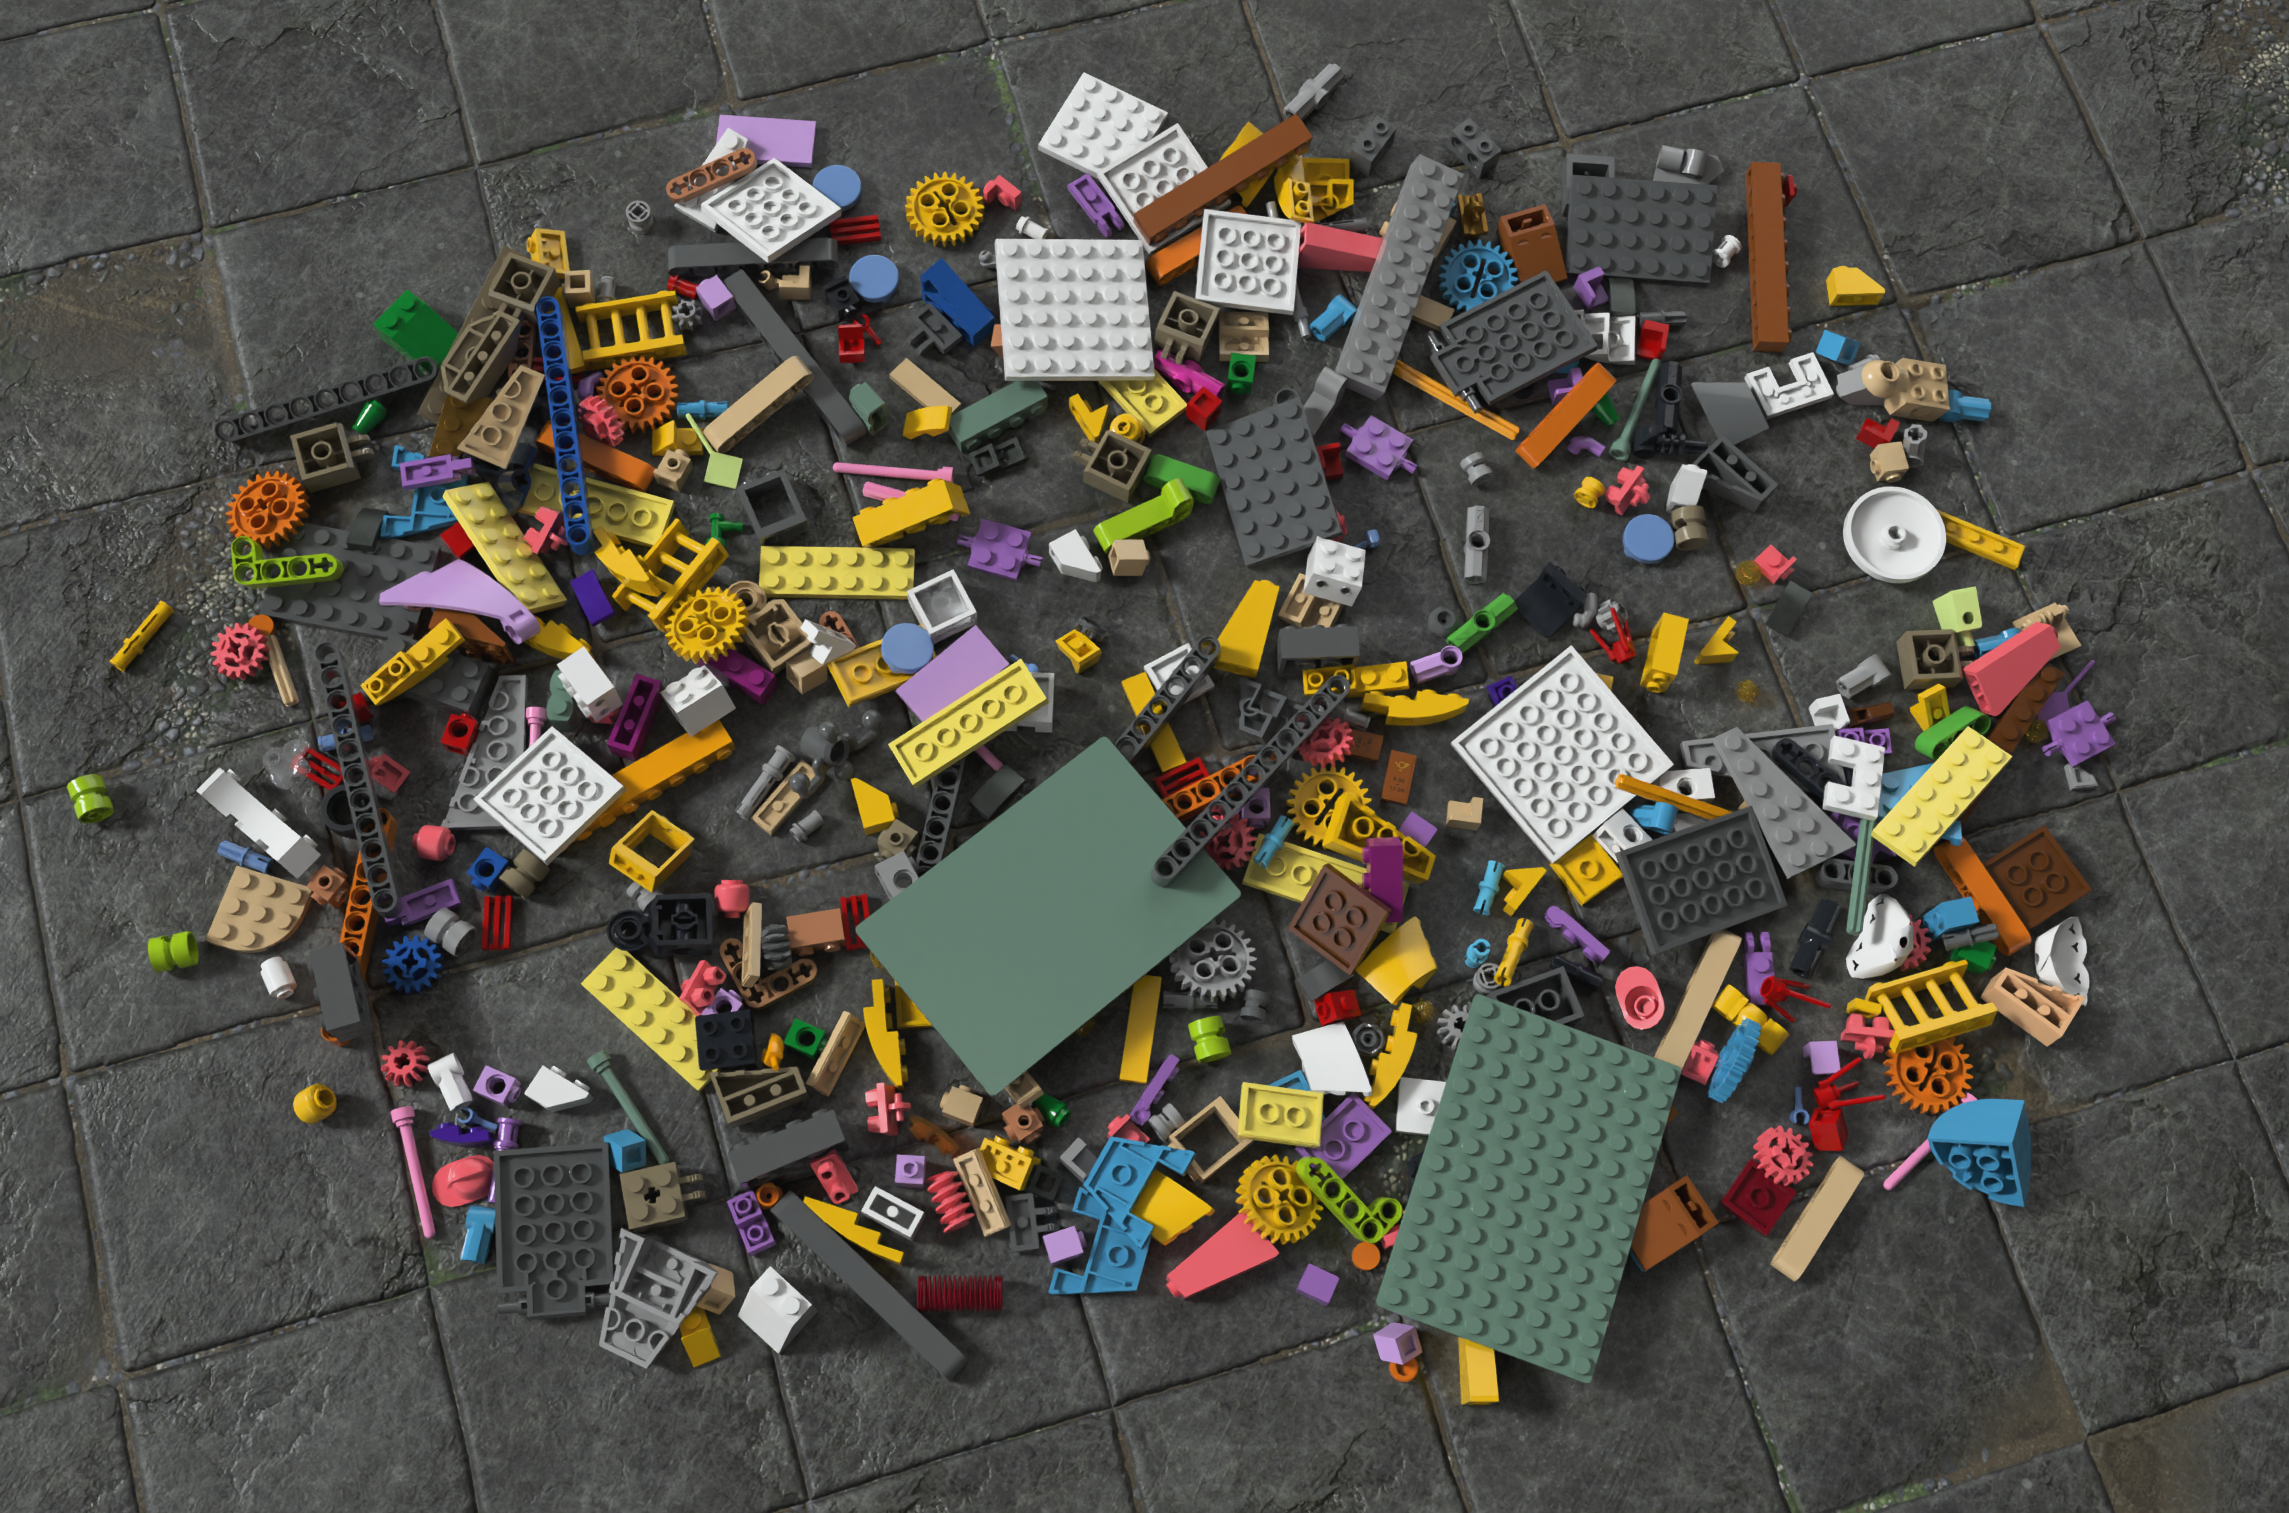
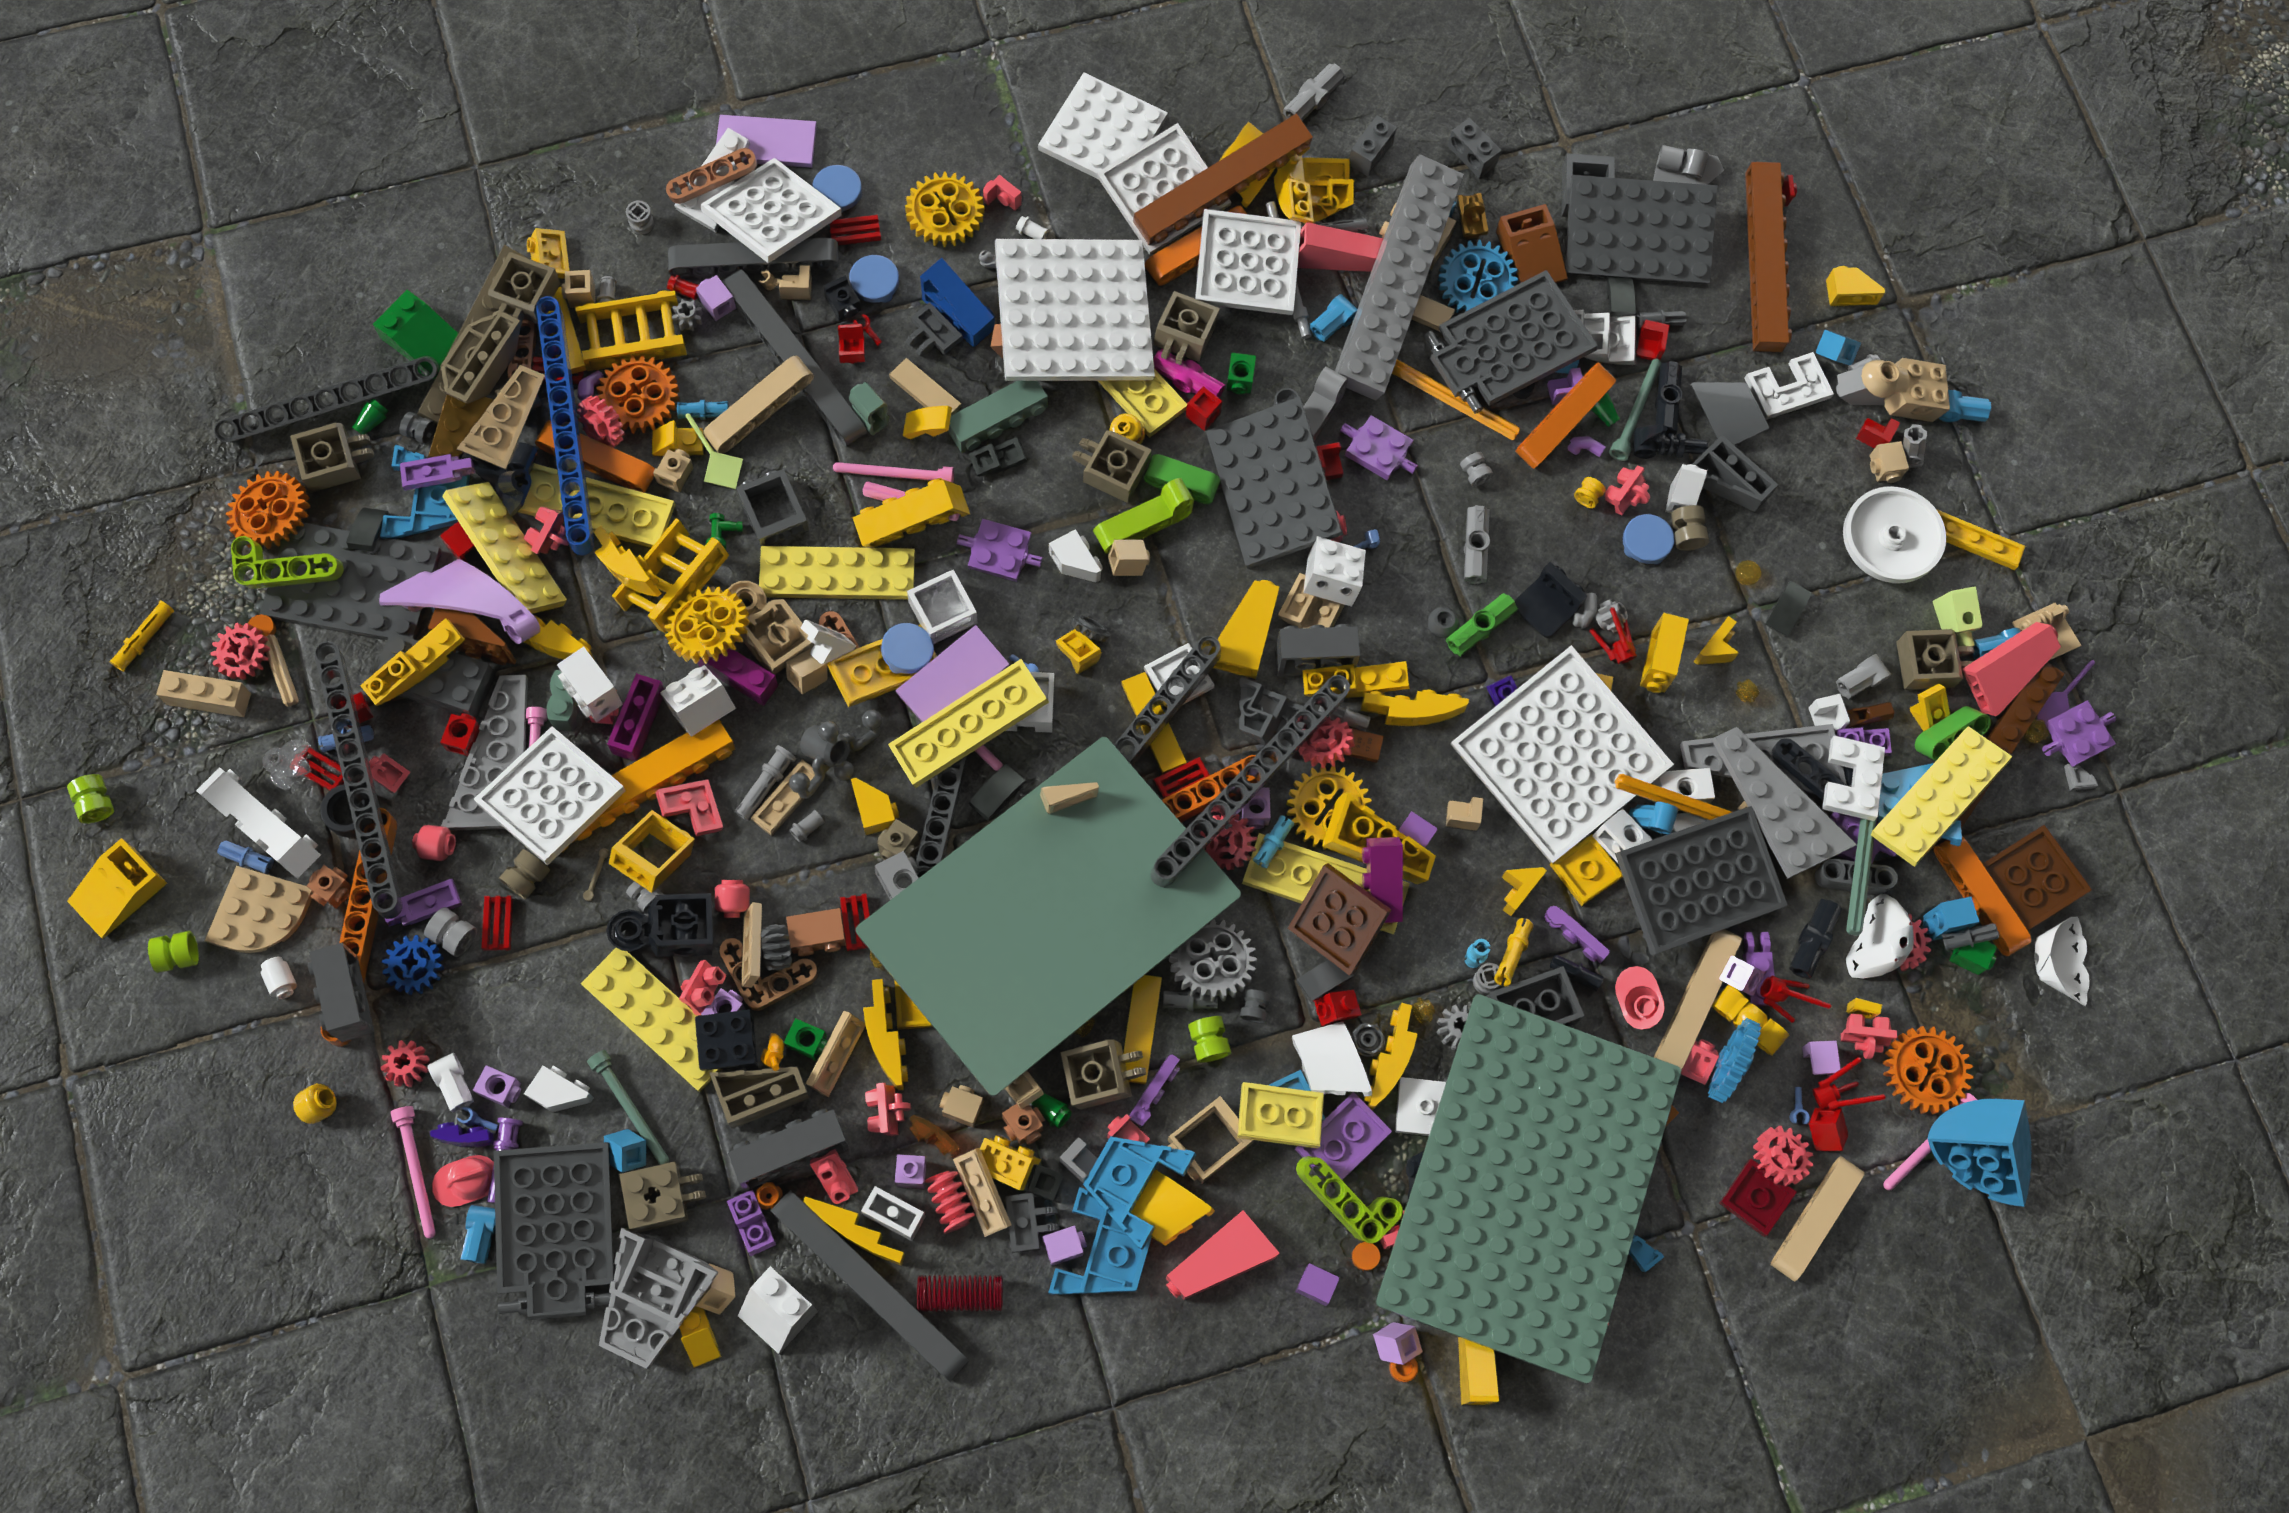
blue brick [467,847,512,894] -> none
dark purple slope [570,569,616,627] -> none
medium lavender hinge [1068,173,1125,238] -> none
yellow slope [1069,394,1108,444] -> none
light grey wheel [1148,1103,1185,1142] -> none
tan slope [1219,311,1269,362] -> none
yellow gear [1236,1155,1323,1245] -> none
yellow slope [1356,916,1438,1006] -> none
dark orange tile [1380,750,1417,807] -> none
lavender piece [1410,646,1463,684] -> none
medium azure pin [1473,860,1505,916] -> none
medium lavender panel [1574,266,1609,311] -> none
dark orange slope [1630,1175,1719,1271] -> none
white bush [1712,235,1742,268] -> none
coral bracket [1752,545,1797,584] -> none
yellow fence [1865,959,1998,1054] -> none
light nougat wedge [1980,968,2086,1047] -> none
none -> yellow slope [67,838,167,939]
none -> tan brick [156,670,251,717]
none -> dark grey wheel [399,412,435,444]
none -> dark tan hinge [583,848,609,902]
none -> coral plate [656,779,723,836]
none -> tan slope [1040,782,1099,814]
none -> dark tan hinge [1061,1039,1146,1110]
none -> brick [1720,955,1765,996]

